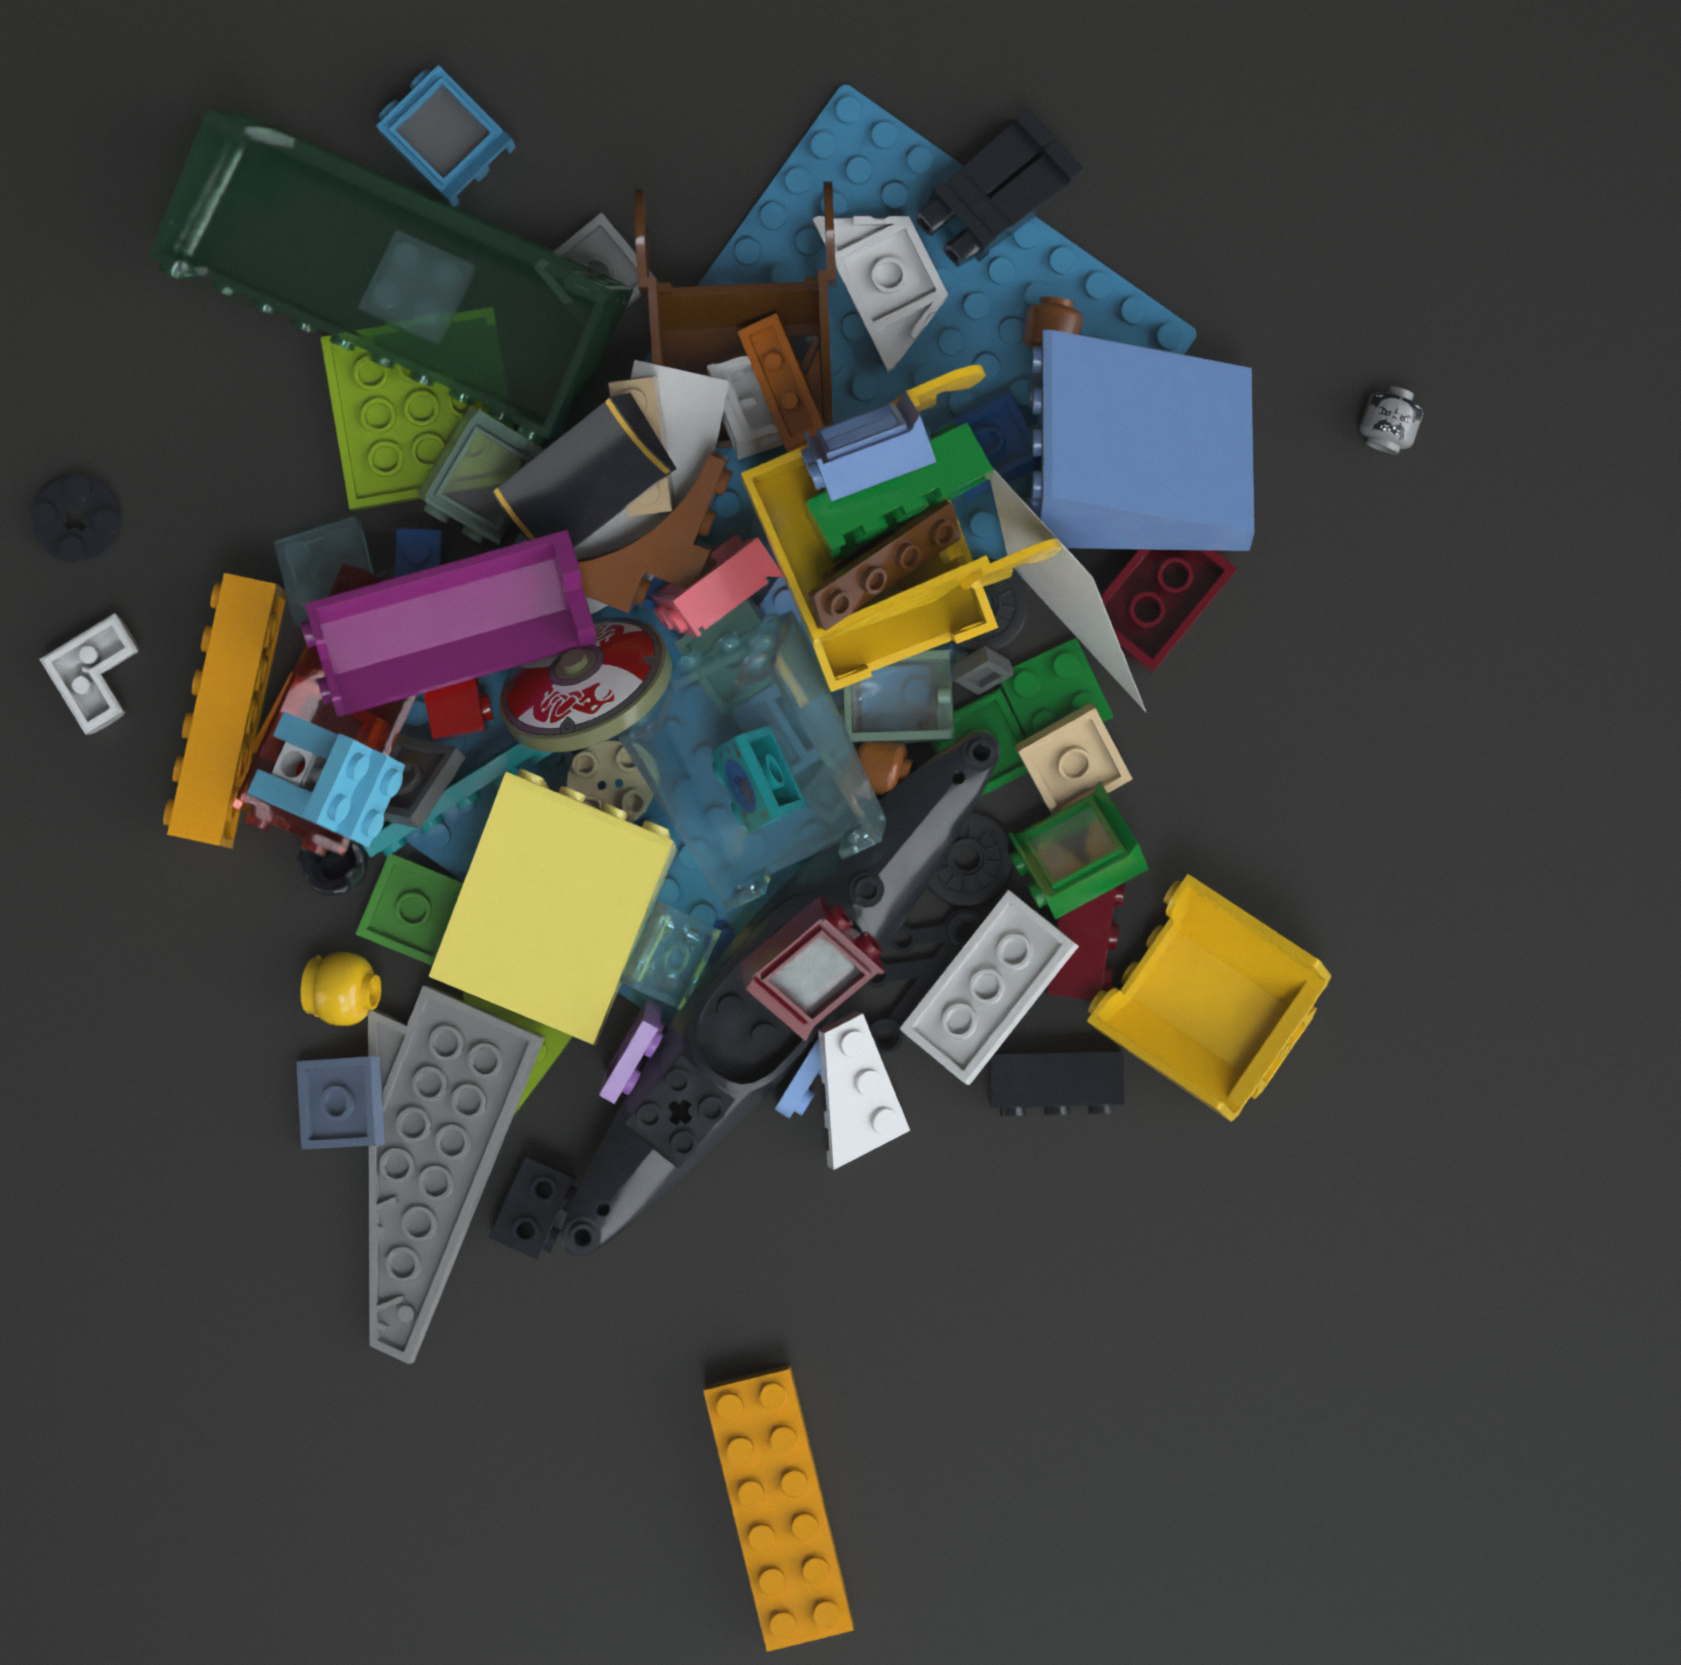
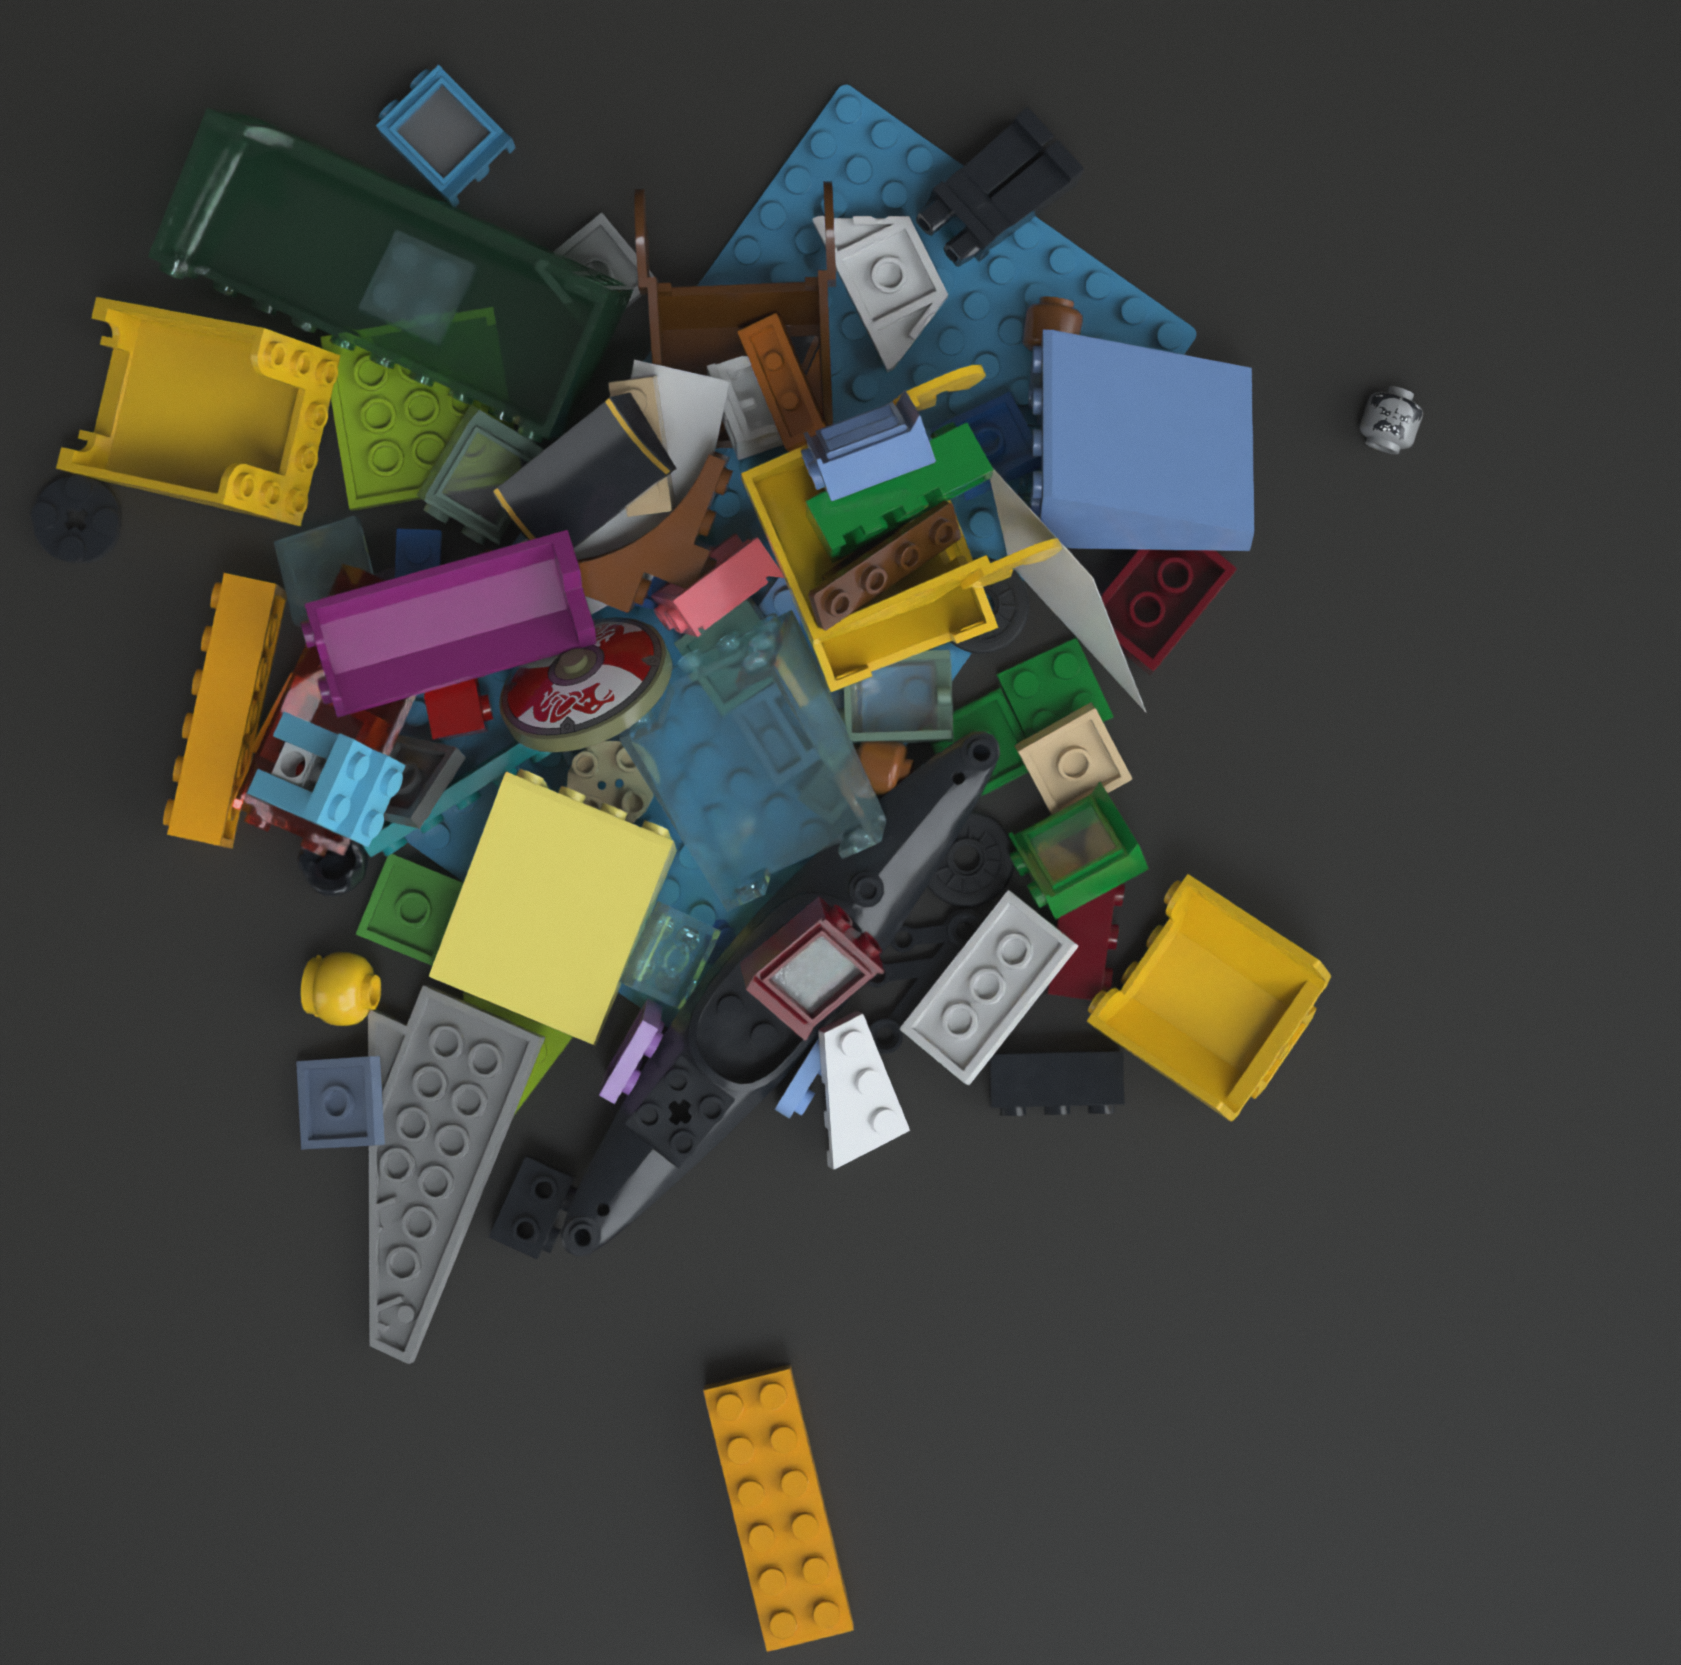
white brick [40,613,140,735] -> none
teal slope [711,726,807,833] -> none
dark grey plate [950,646,1014,695] -> none
none -> yellow windscreen [56,297,341,527]

